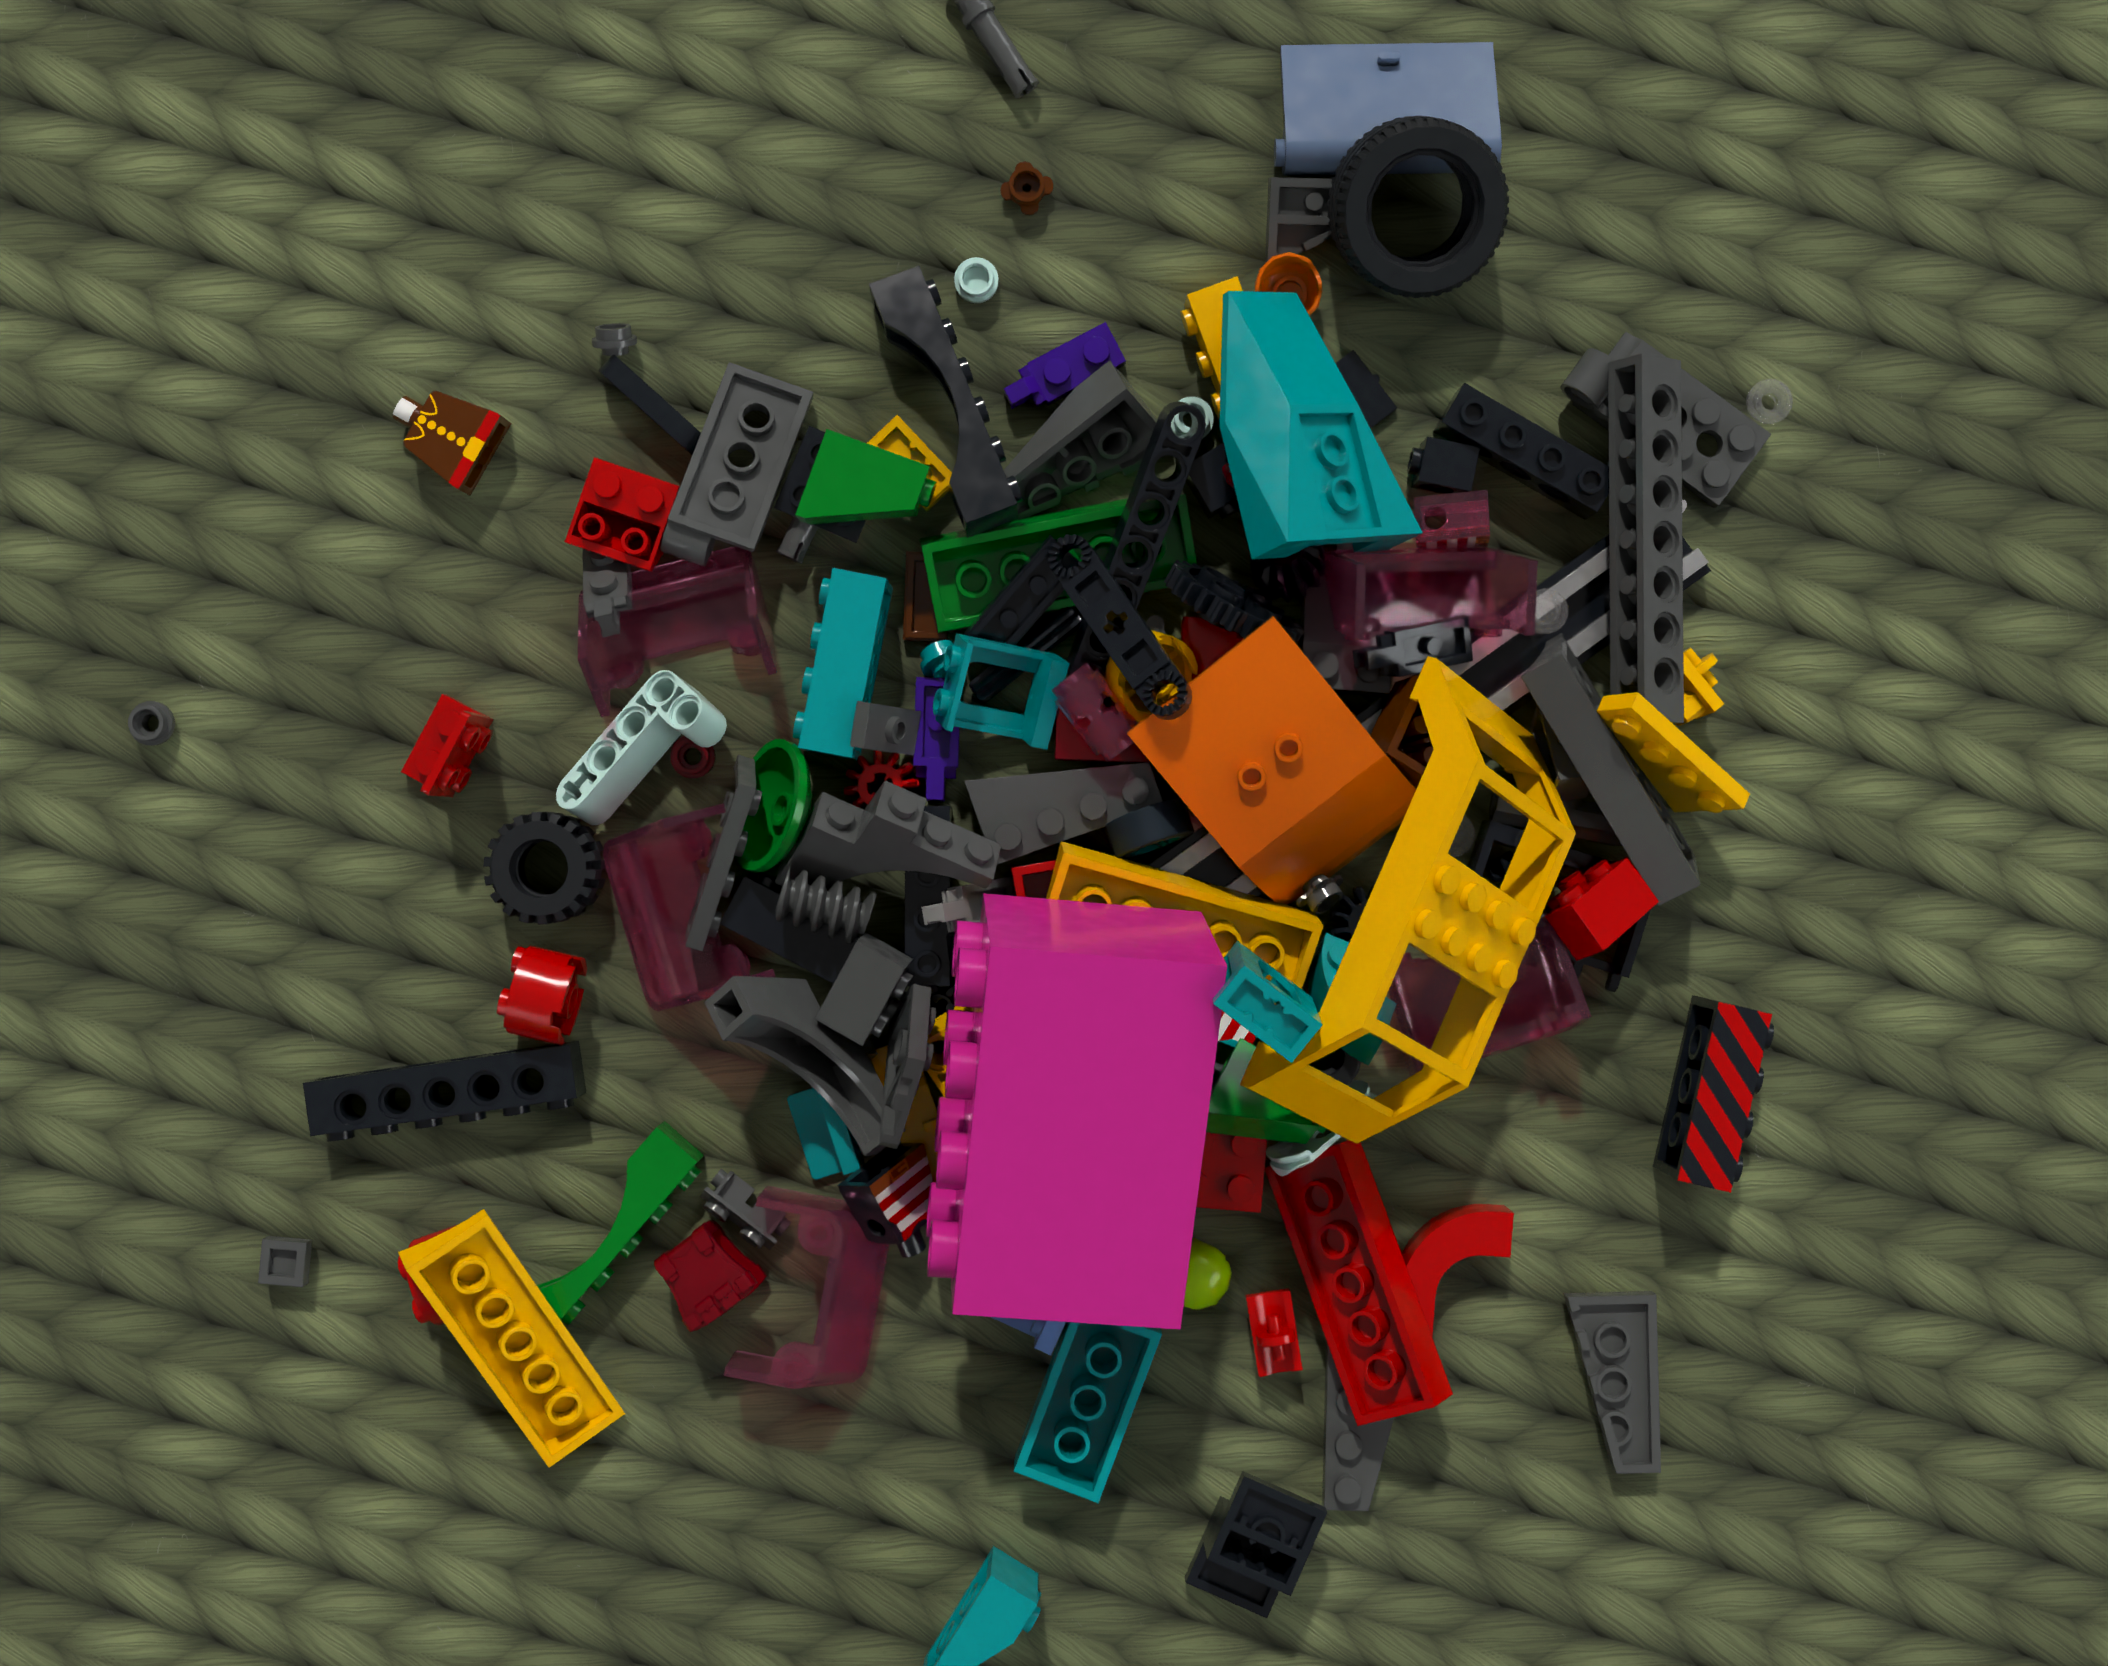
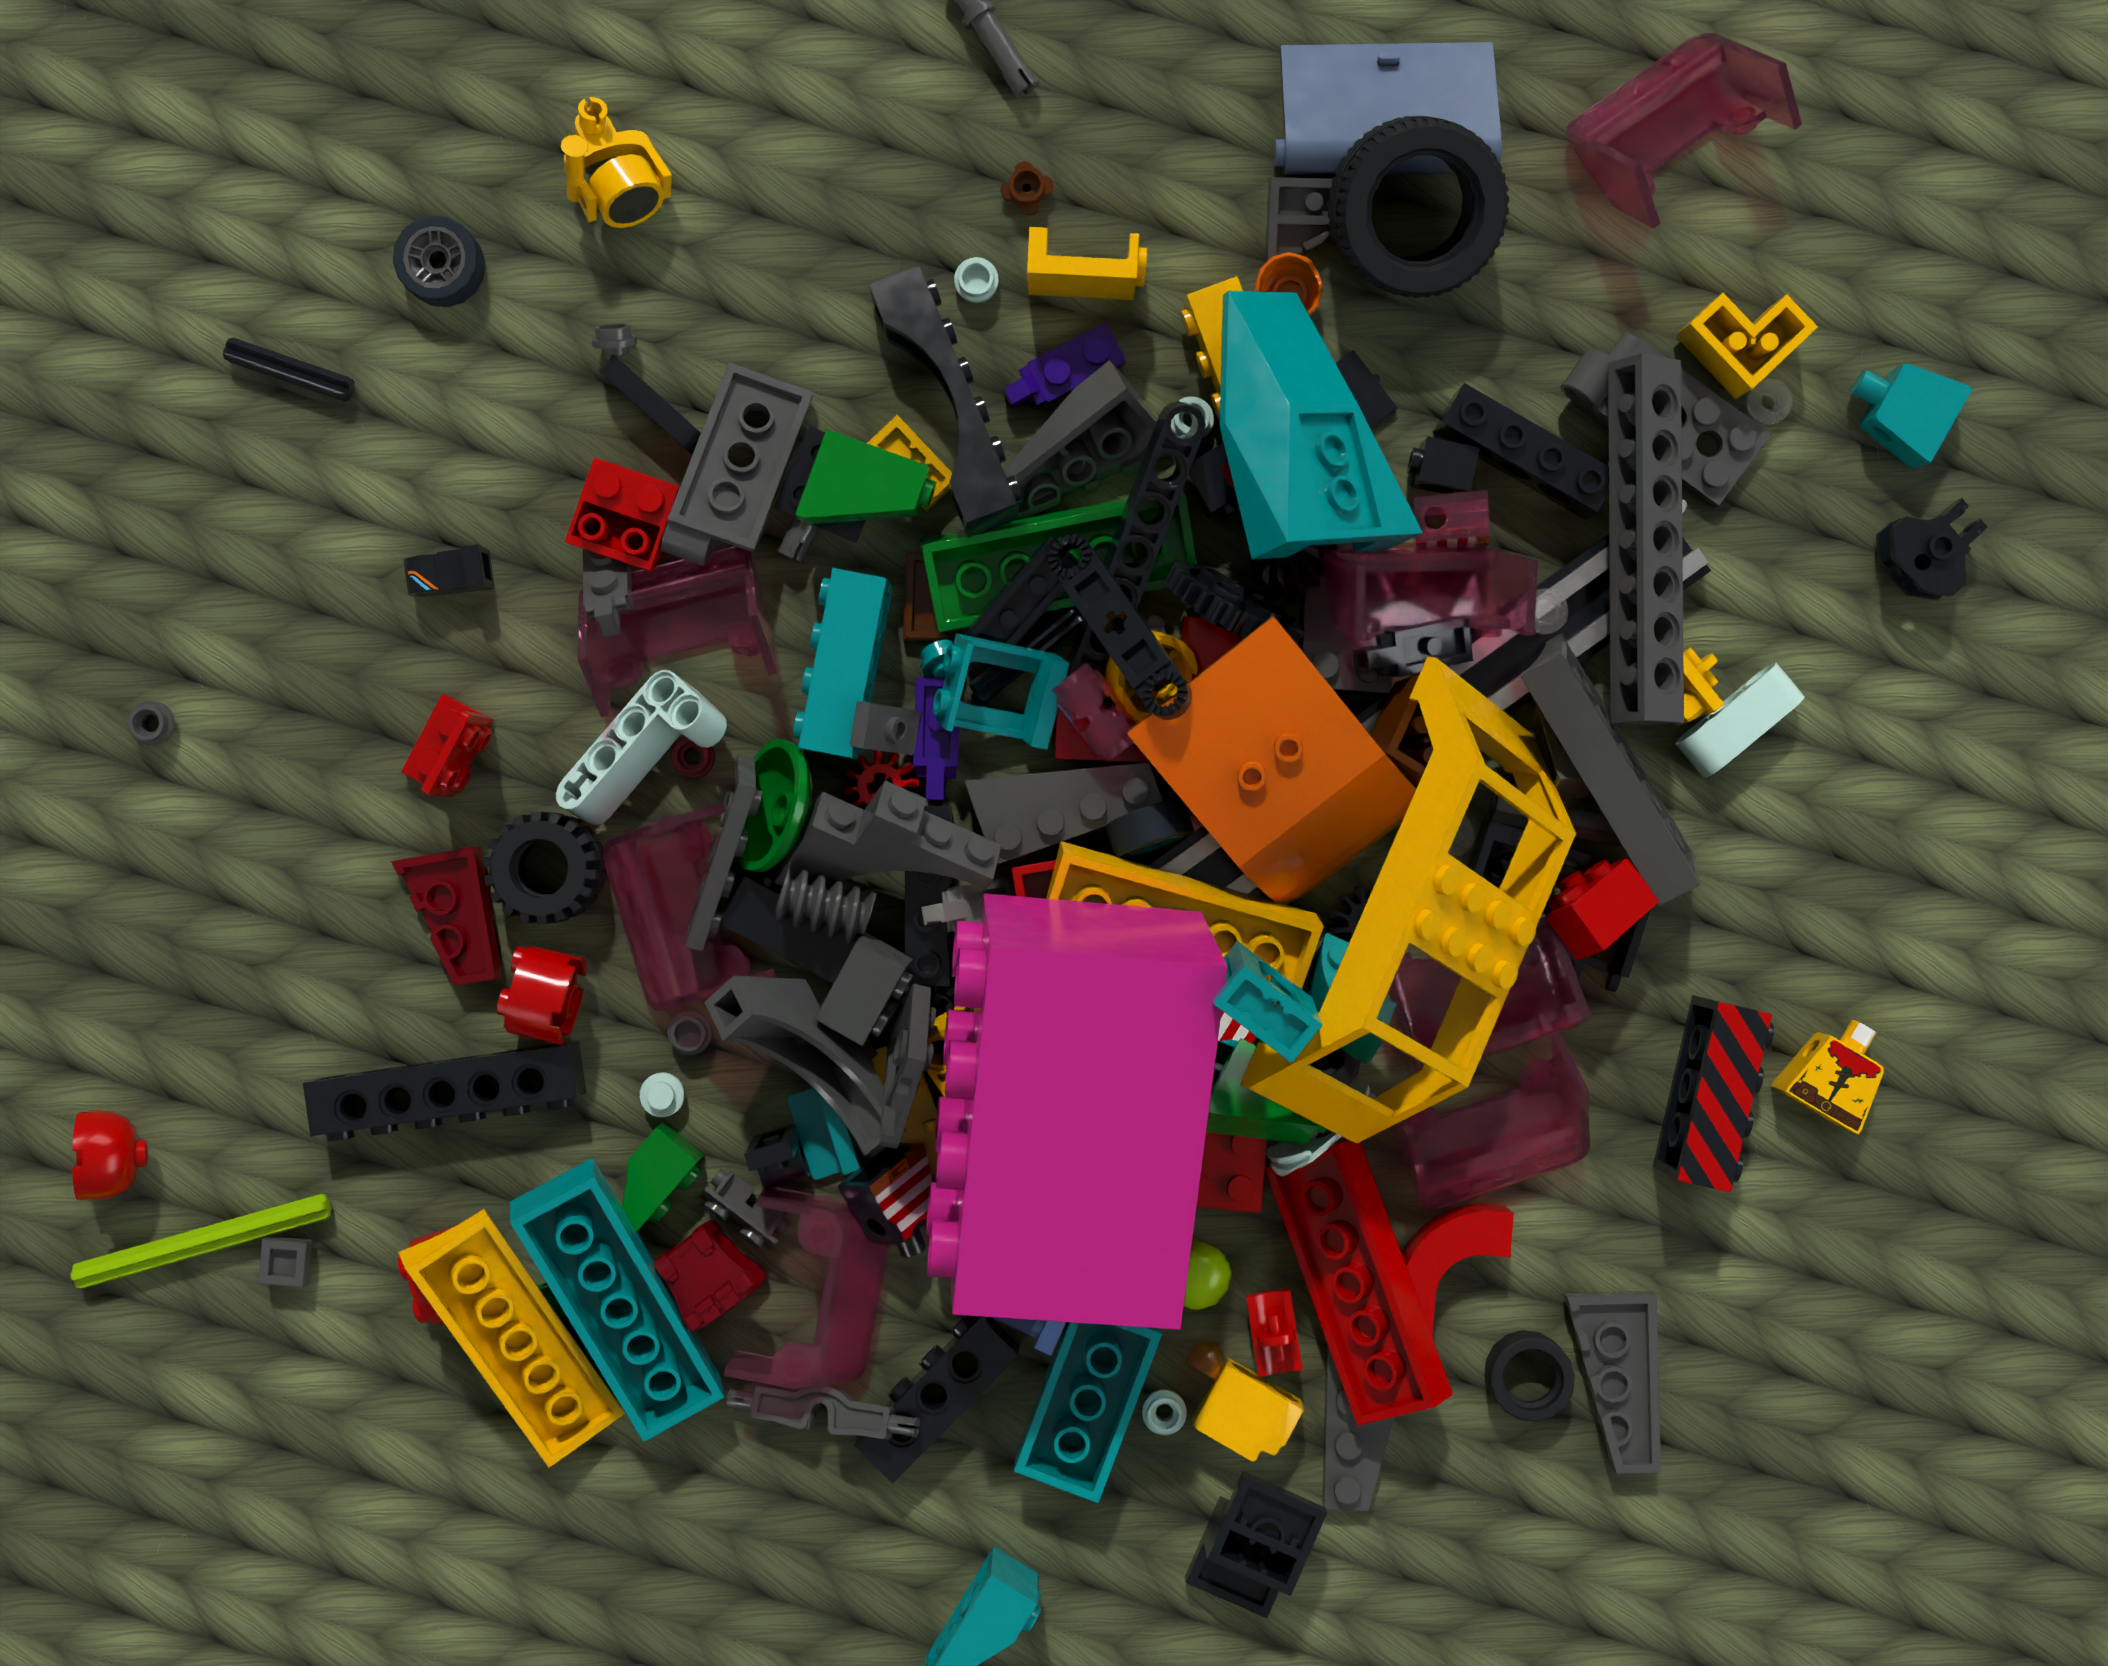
reddish brown torso [393,390,512,496] -> none
dark grey plate [1296,874,1344,915] -> none
yellow wing [1597,692,1750,813] -> none
none -> lime axle [70,1193,332,1289]
none -> red cylinder [72,1110,148,1201]
none -> black axle [223,337,355,402]
none -> dark red wing [391,846,503,986]
none -> wheel [393,215,485,307]
none -> black leg [403,544,495,597]
none -> teal brick [510,1157,724,1442]
none -> yellow piece [561,97,672,228]
none -> light aqua plate [640,1072,685,1117]
none -> dark grey plate [667,1010,713,1055]
none -> dark grey piece [726,1386,921,1439]
none -> black plate [744,1123,810,1190]
none -> black brick [854,1315,1020,1484]
none -> yellow panel [1027,227,1147,300]
none -> light aqua plate [1142,1389,1187,1435]
none -> clear orange hinge [1185,1341,1224,1379]
none -> yellow piece [1192,1358,1304,1462]
none -> clear pink windscreen [1387,1032,1590,1209]
none -> black tyre [1484,1330,1575,1422]
none -> clear pink windscreen [1567,33,1802,228]
none -> yellow brick [1675,293,1818,400]
none -> light aqua beam [1675,662,1805,778]
none -> yellow torso [1771,1020,1884,1135]
none -> teal torso [1850,363,1973,470]
none -> black hinge [1876,497,1987,601]

